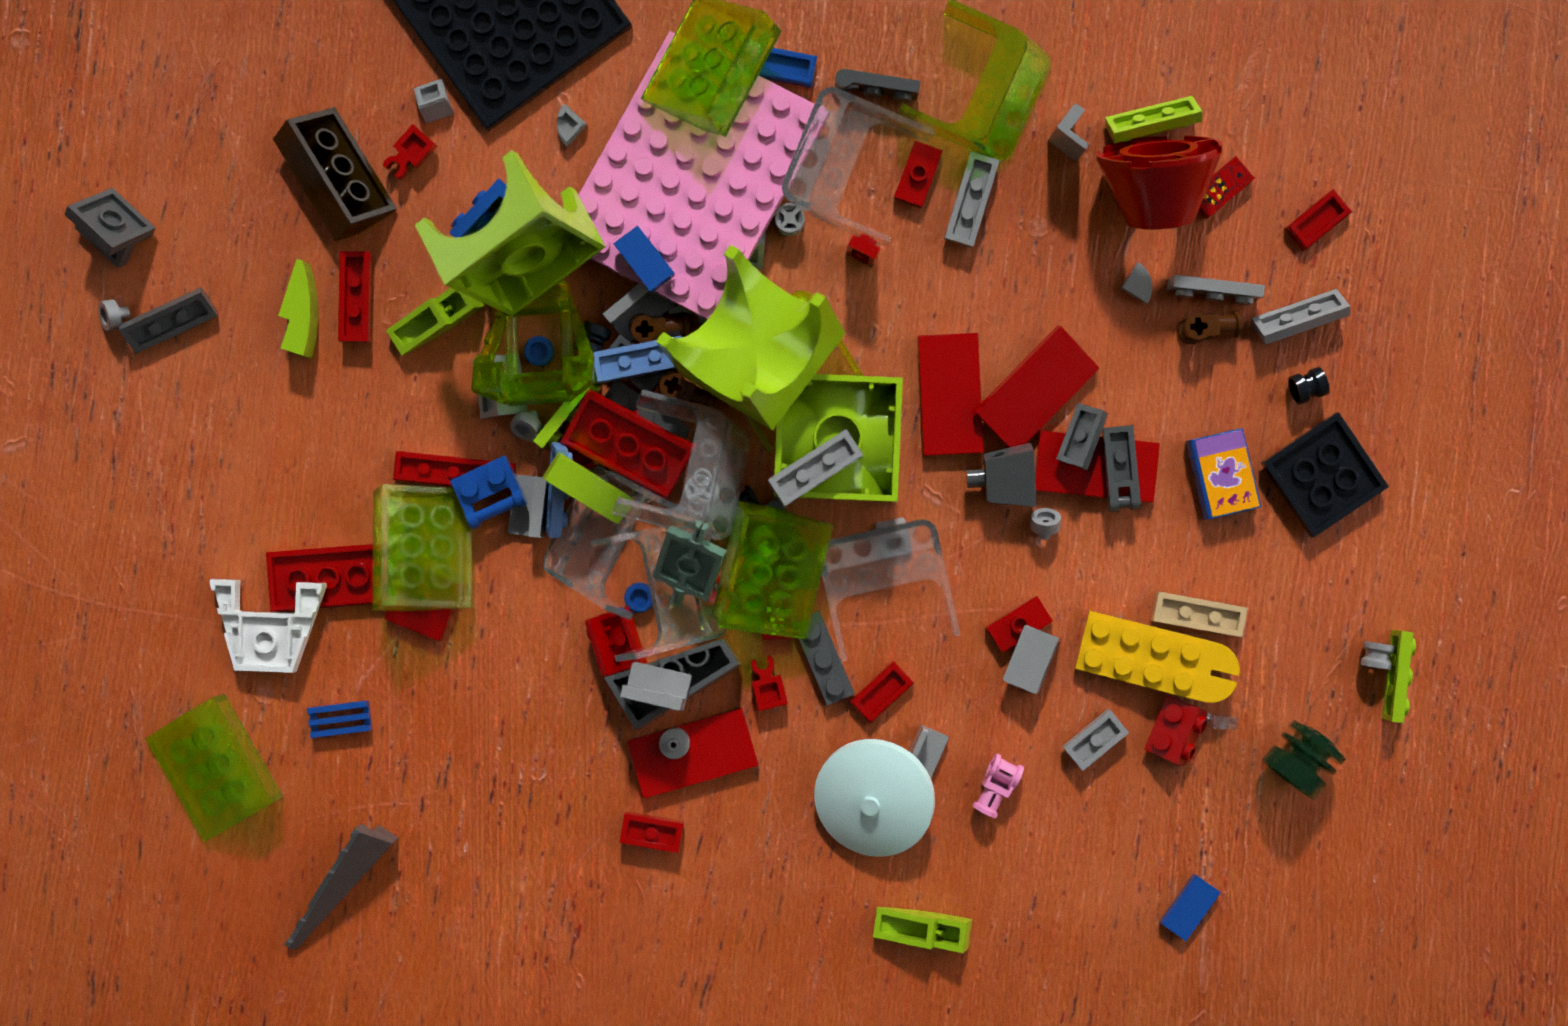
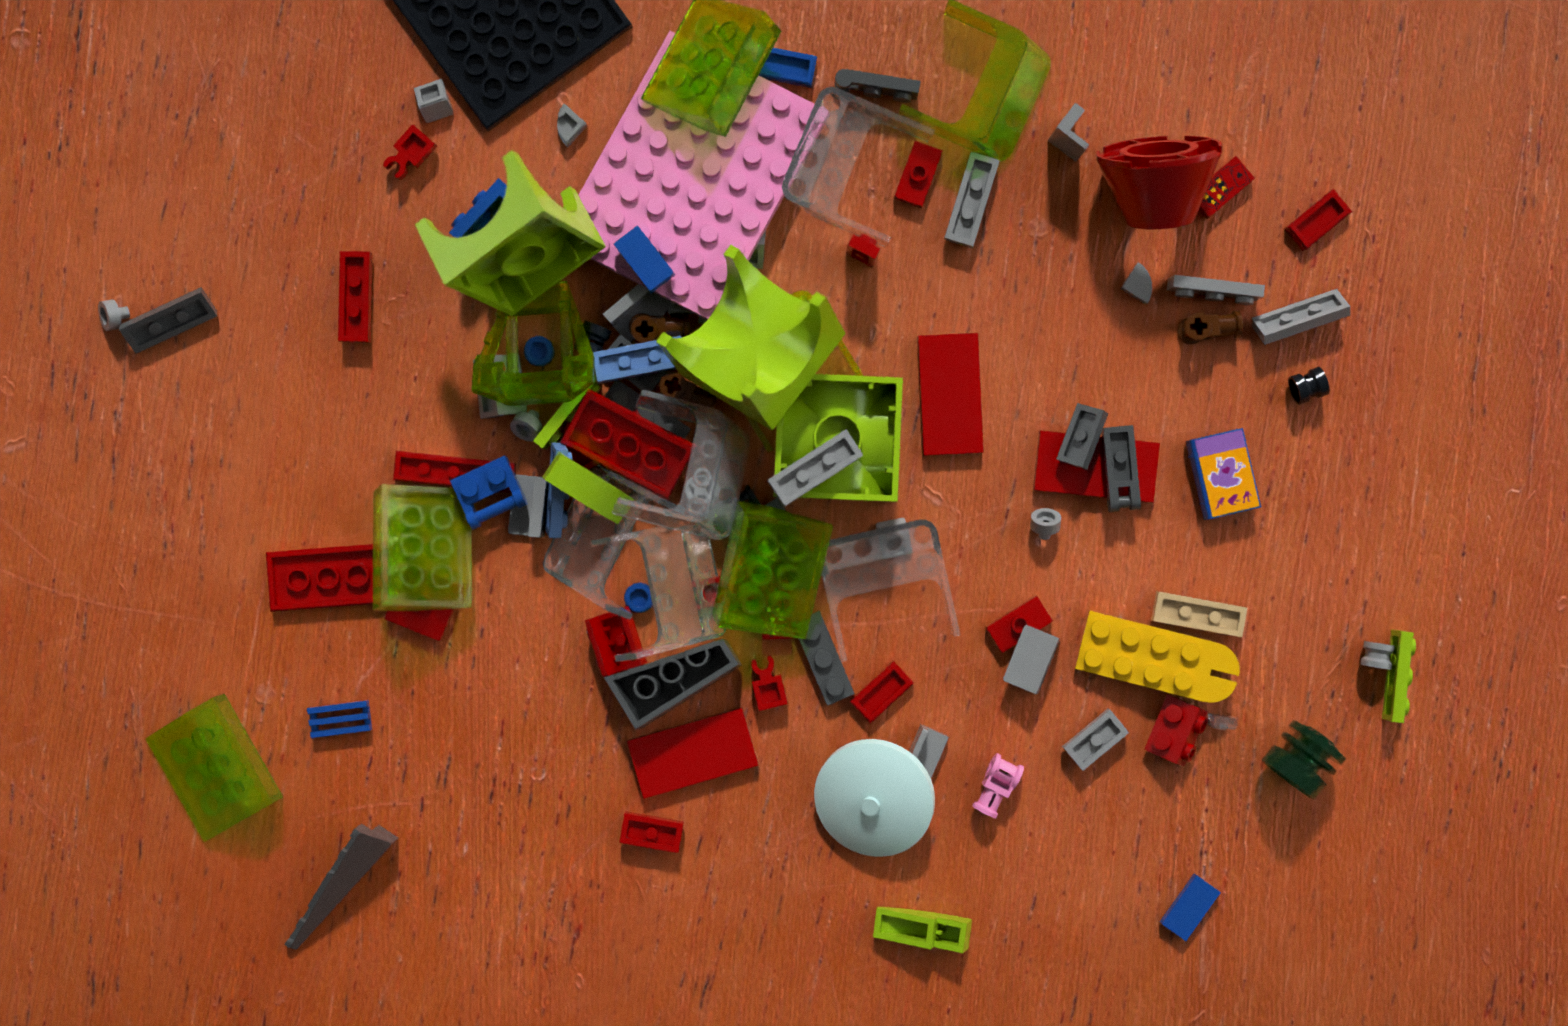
dark grey bracket [64,188,156,268] -> none
white wing [210,579,327,673] -> none
dark brown slope [273,107,397,241] -> none
lime slope [278,259,319,359] -> none
lime slope [386,288,485,356] -> none
light grey panel [620,662,692,711] -> none
sand green plate [652,521,727,607] -> none
light grey tile [659,727,690,759] -> none
light grey wheel [775,203,805,237] -> none
dark grey torso [966,443,1036,506] -> none
red tile [974,325,1100,448] -> none
lime plate [1105,96,1202,143] -> none
black plate [1261,412,1389,537] -> none

